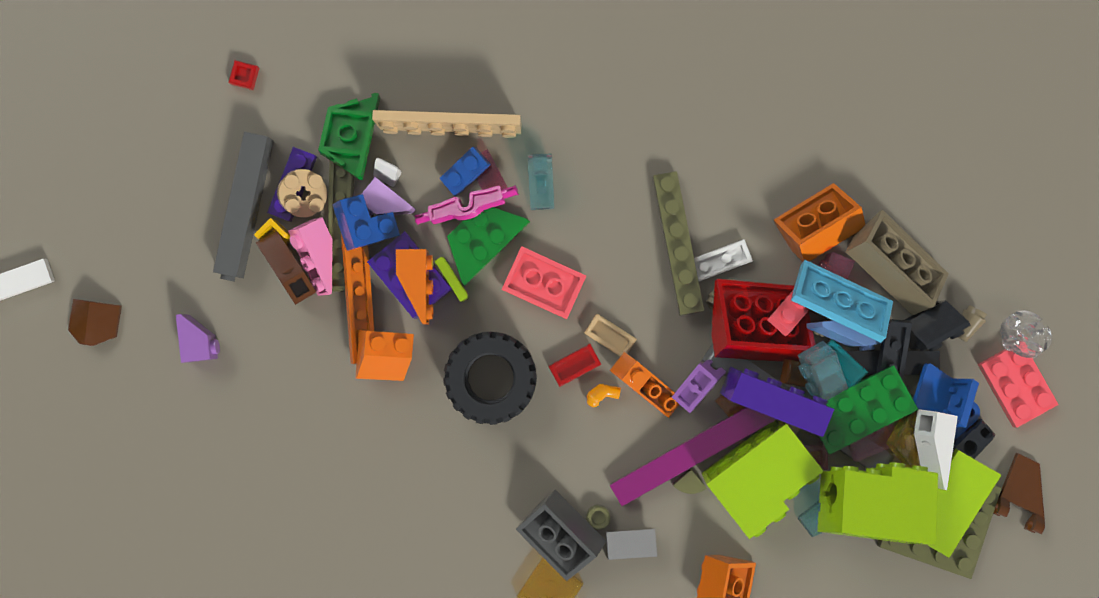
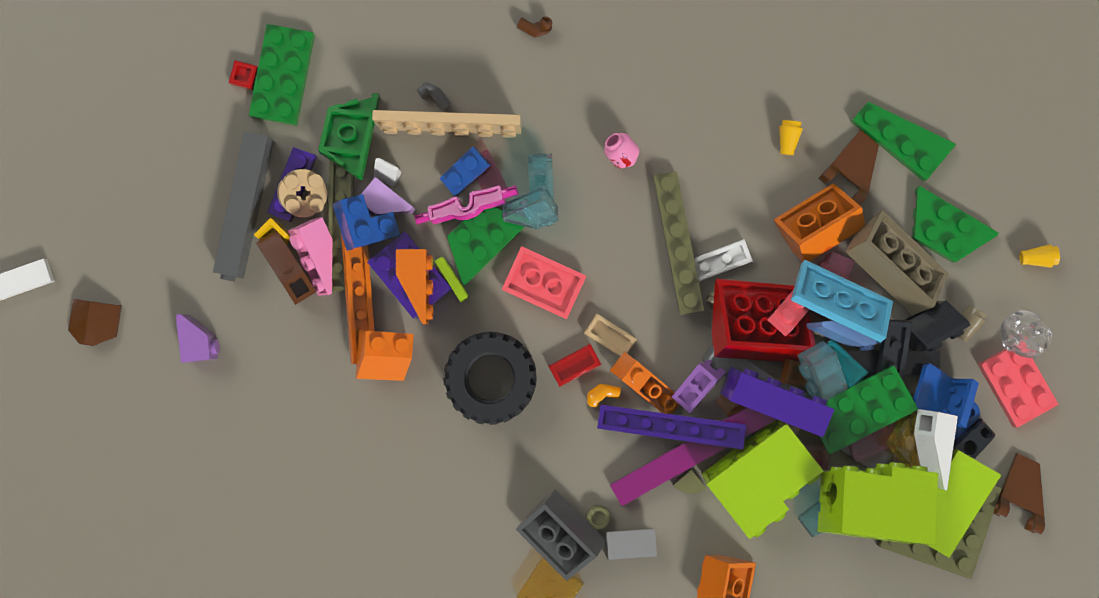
none -> green plate [248,24,315,126]
none -> dark grey arm [417,82,451,110]
none -> clear light blue slope [502,186,559,230]
none -> reddish brown arm [516,16,553,38]
none -> dark purple plate [597,405,746,449]
none -> bright pink head [604,133,639,169]
none -> yellow cone [779,120,803,156]
none -> reddish brown flag [818,130,879,205]
none -> green wing [850,102,957,182]
none -> green wing [912,186,999,263]
none -> yellow cone [1019,244,1060,268]

